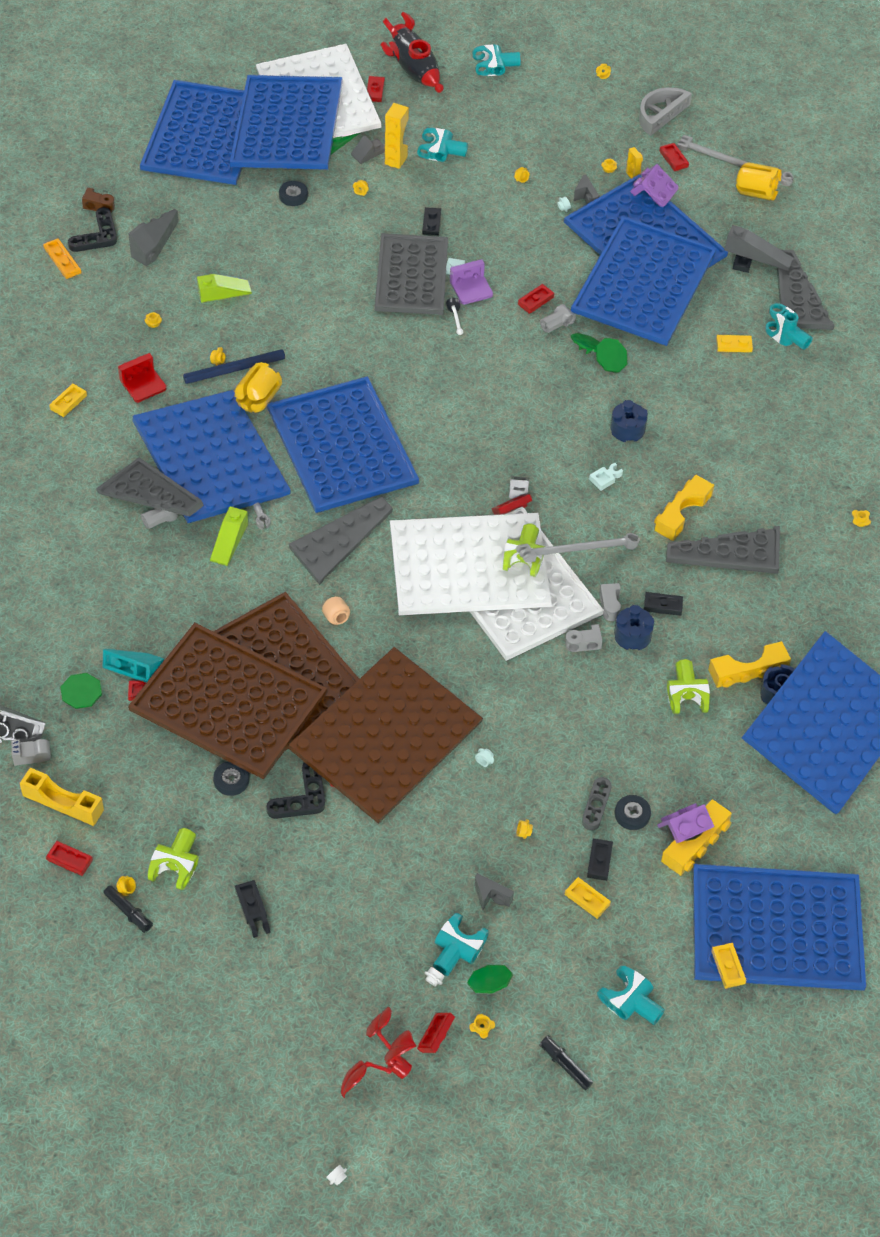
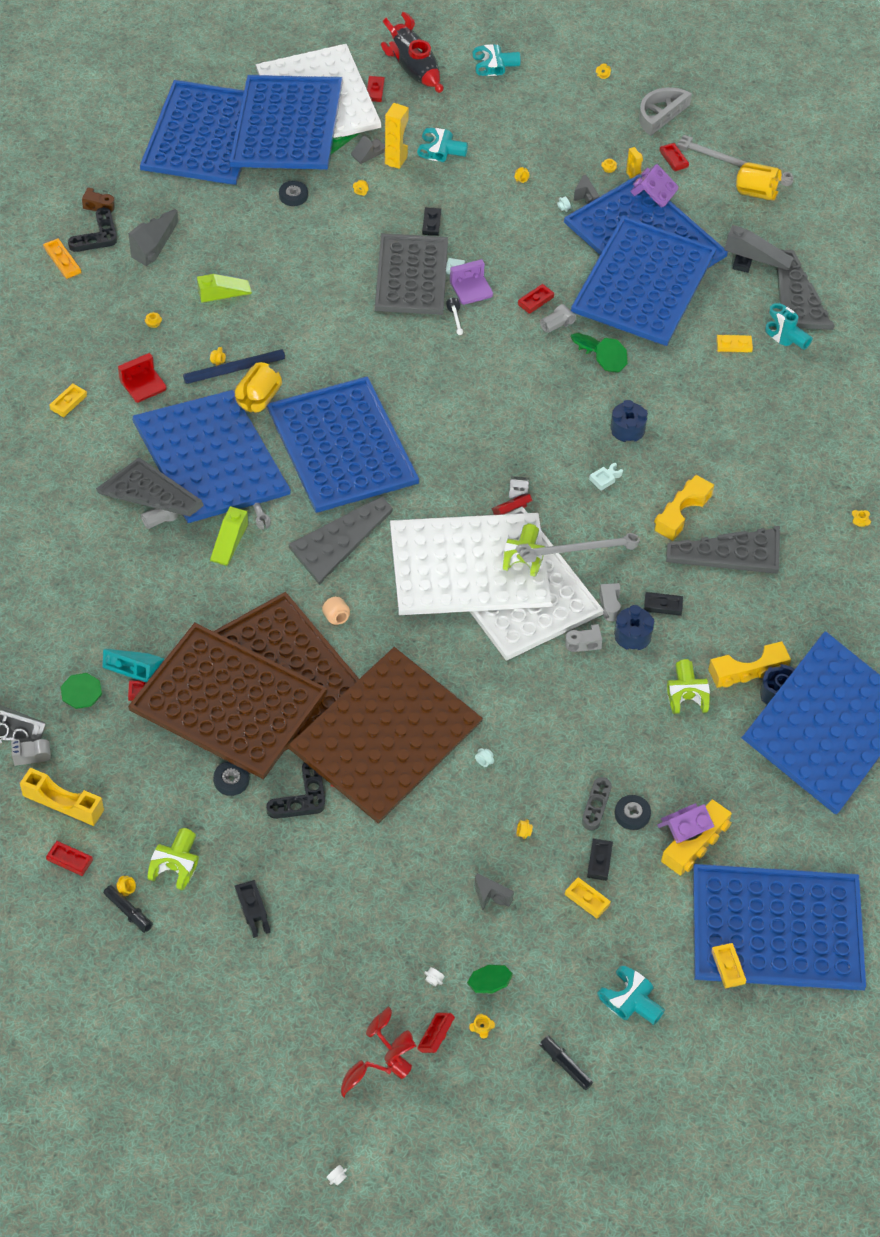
teal connector [433,913,489,976] -> none

